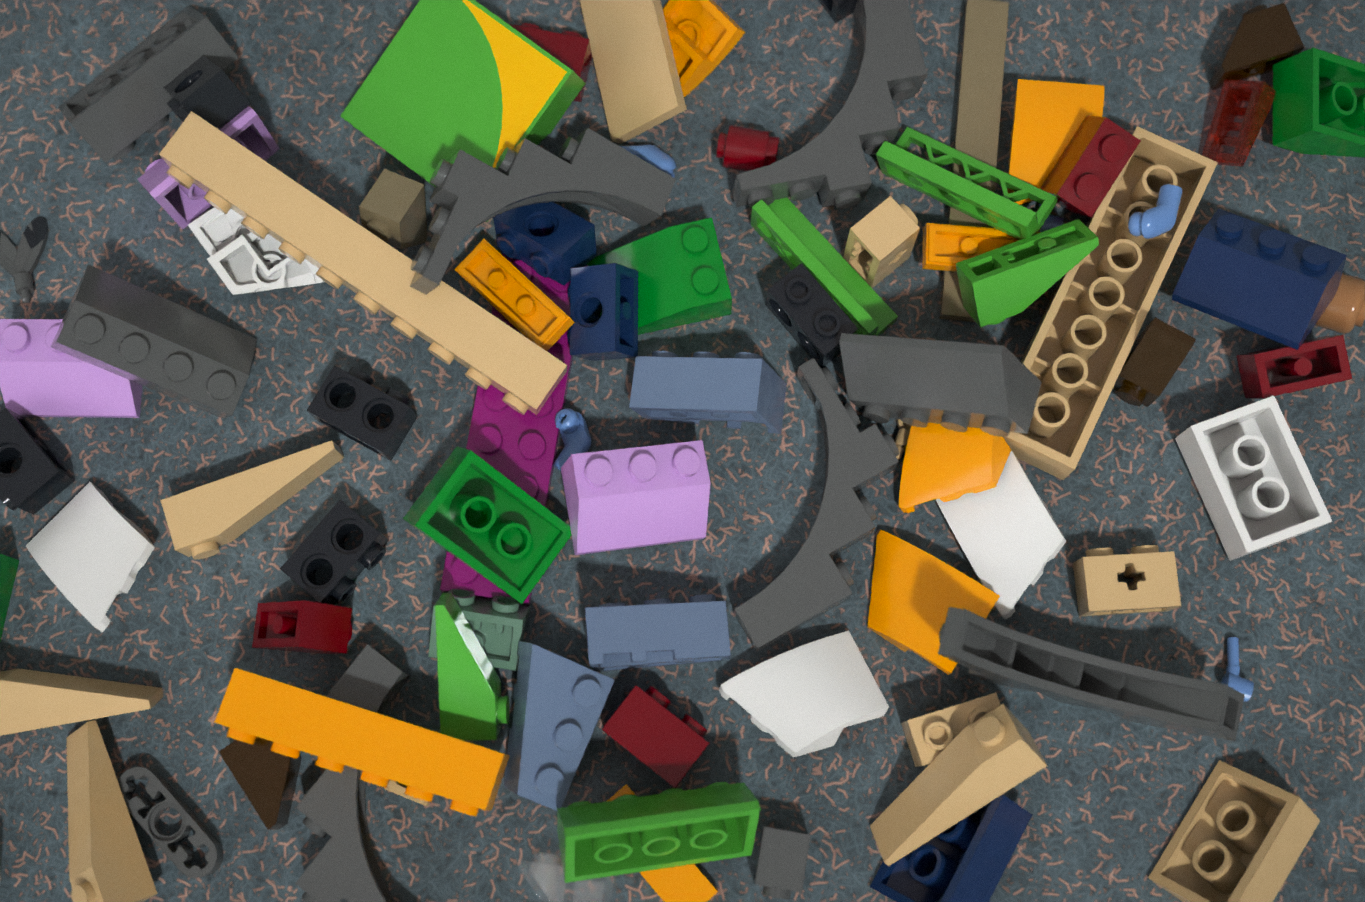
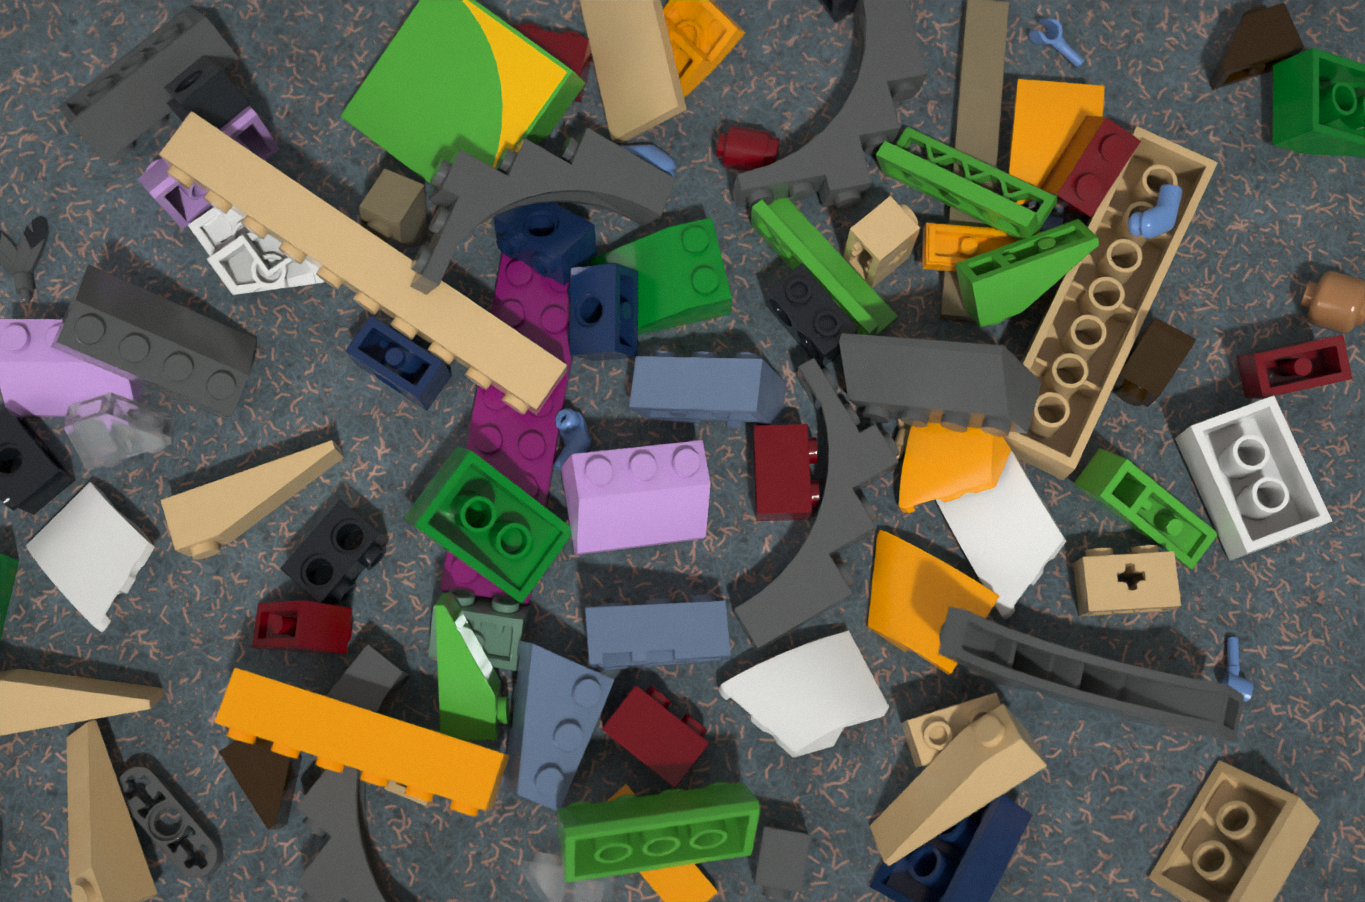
black brick [307,365,418,461] -> none
light orange tile [454,238,575,351] -> none
dark blue slope [1172,209,1347,350] -> none
clear red slope [1202,80,1276,167] -> none
none -> clear slope [63,392,175,471]
none -> dark blue brick [345,315,452,411]
none -> dark red brick [753,424,820,522]
none -> medium blue hand [1029,19,1084,68]
none -> bright green slope [1074,448,1218,570]

